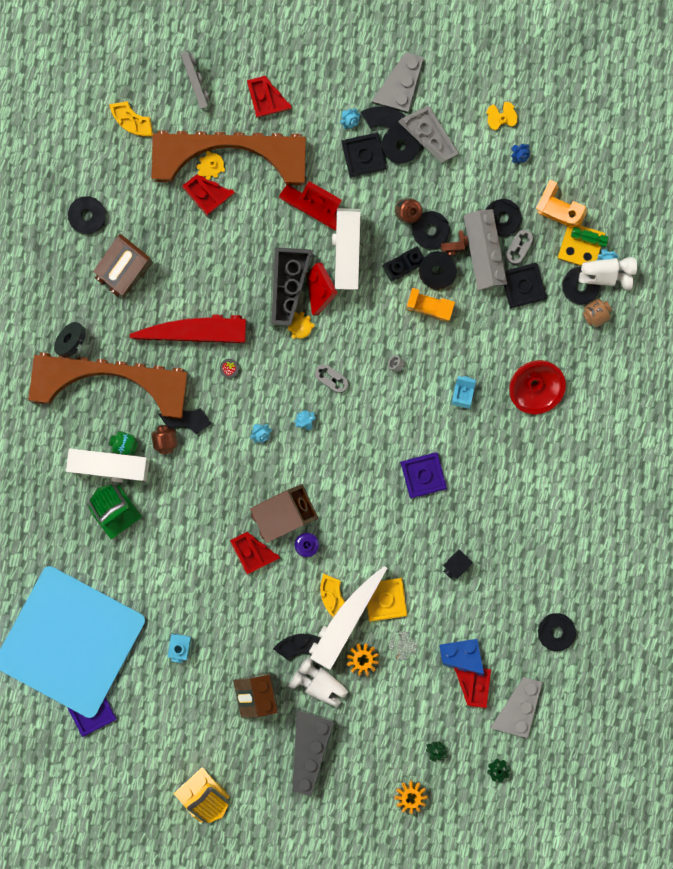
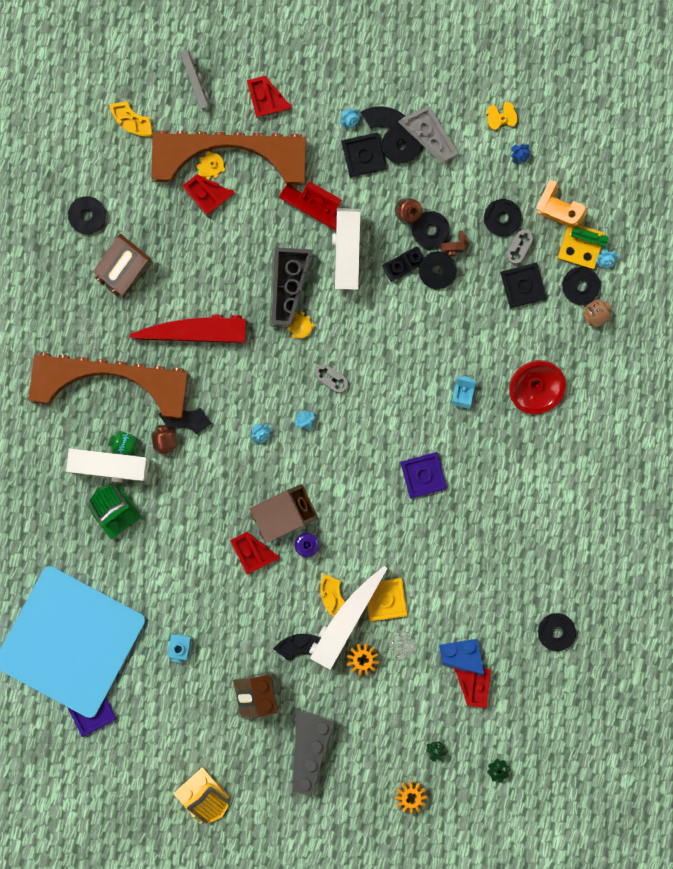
black tile [54,322,86,358] -> none
tile [220,359,239,378] -> none
white piece [288,657,348,707] -> none
red wing [306,263,338,316] -> none
light grey wing [371,52,424,113] -> none
light grey hinge [388,355,405,372] -> none
light orange piece [406,288,455,322] -> none
black brick [442,549,473,579] -> none
light grey brick [464,209,507,290] -> none
light grey wing [490,677,542,738] -> none
white piece [579,257,637,290] -> none

